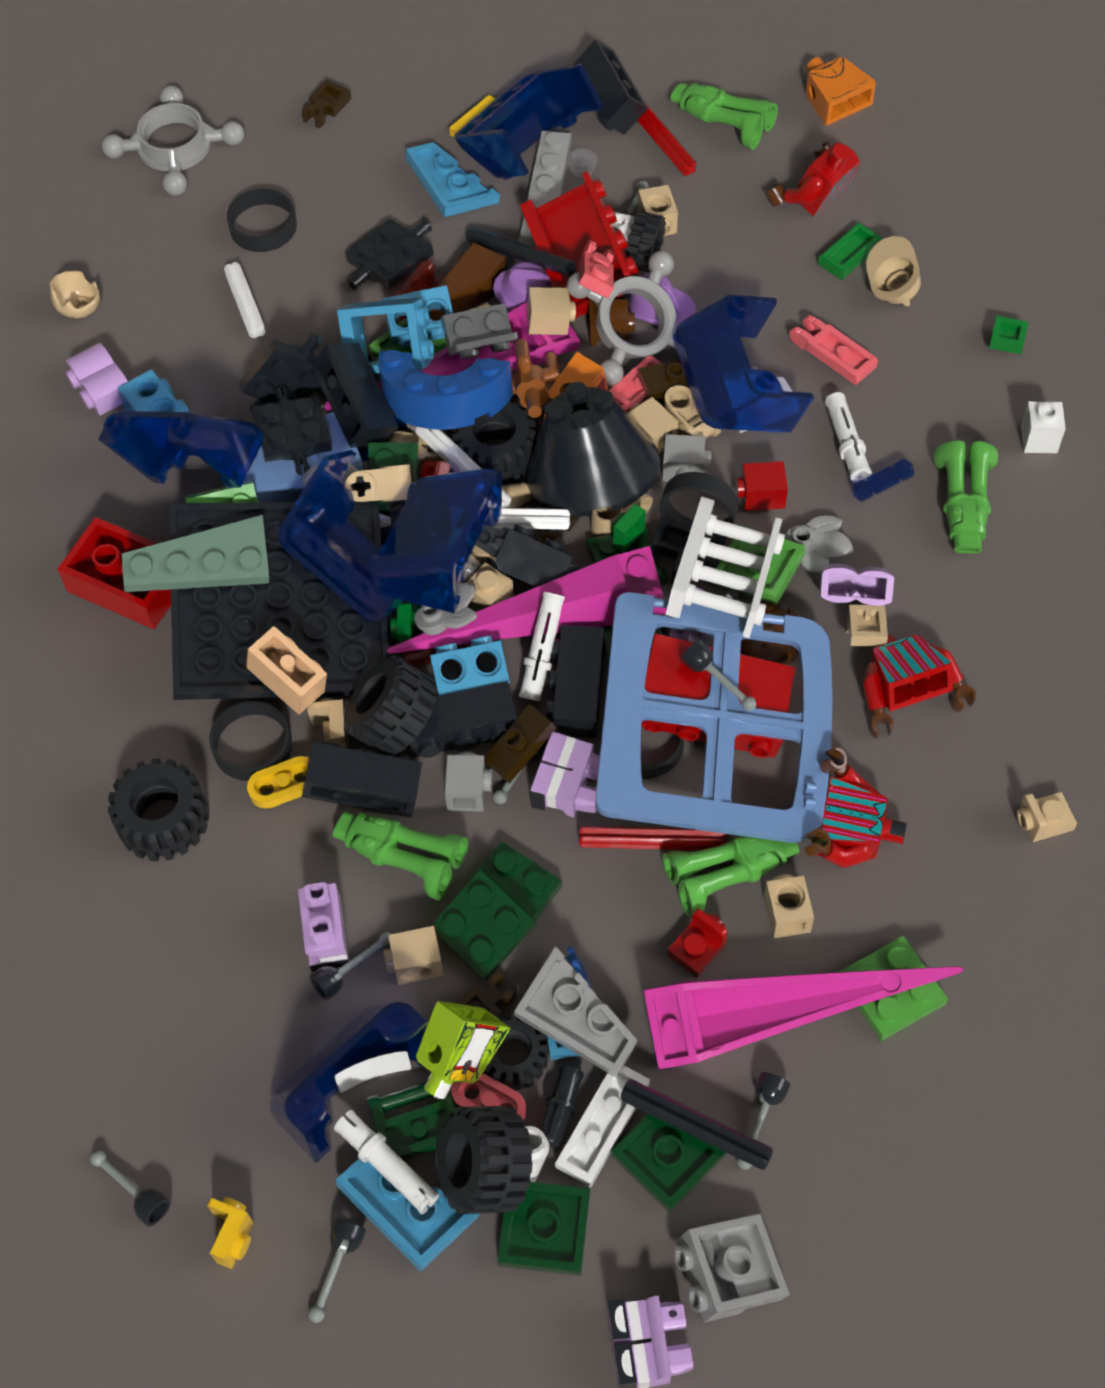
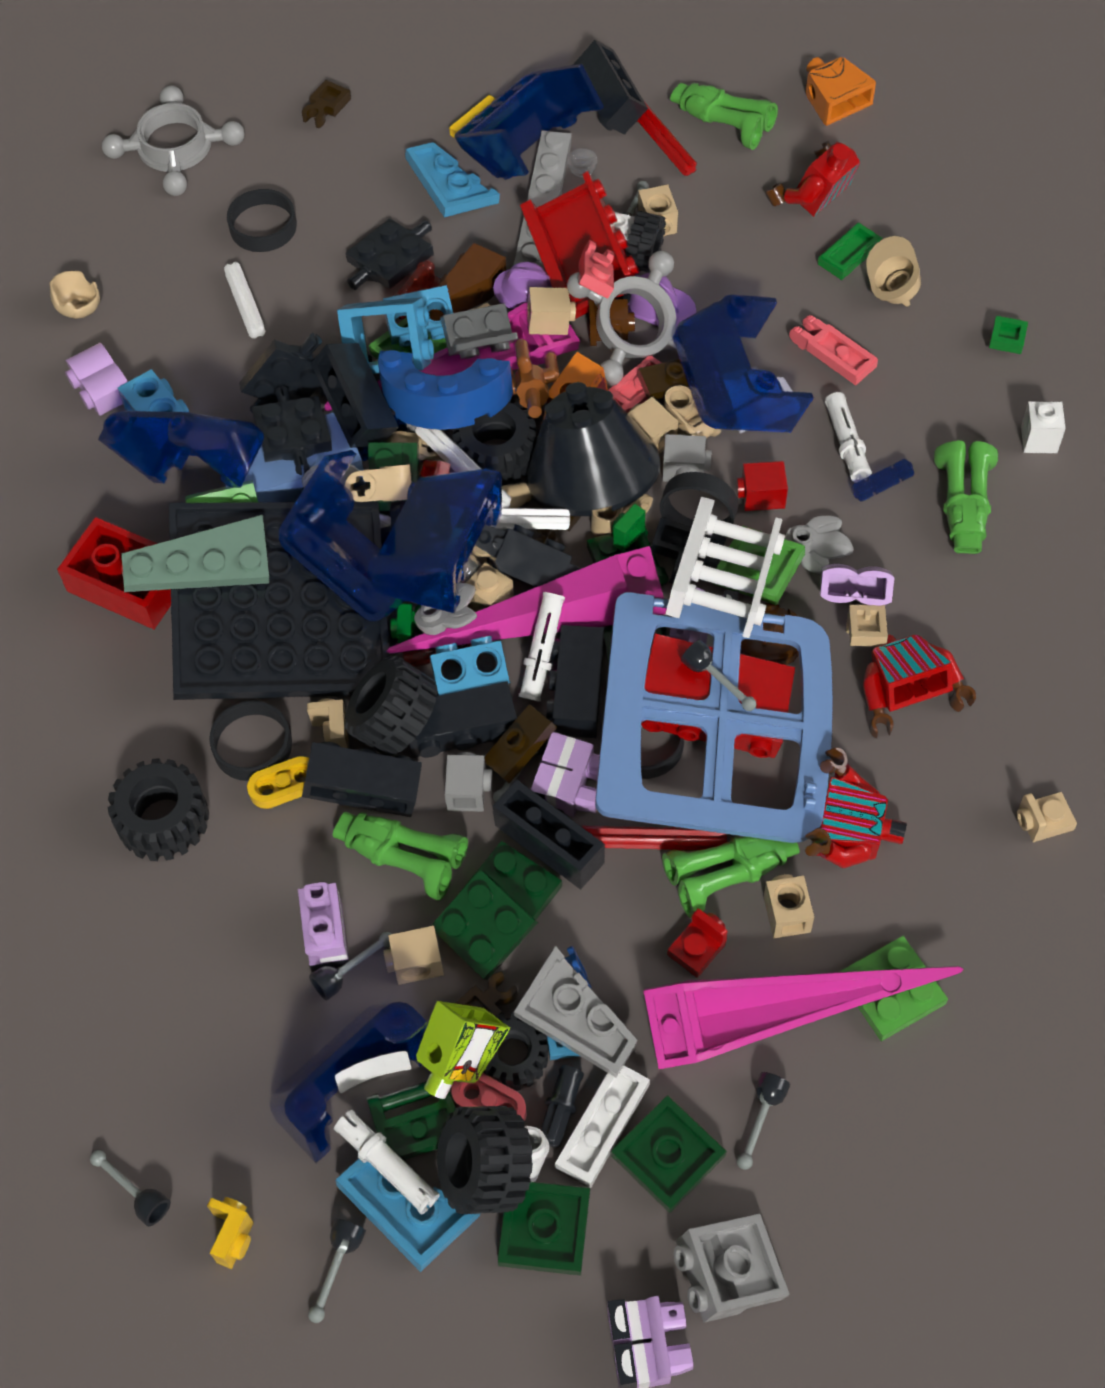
light nougat brick [247,626,327,715] -> none
black piece [466,227,576,276] -> none
black axle [620,1079,773,1170] -> none
none -> black brick [493,780,605,890]

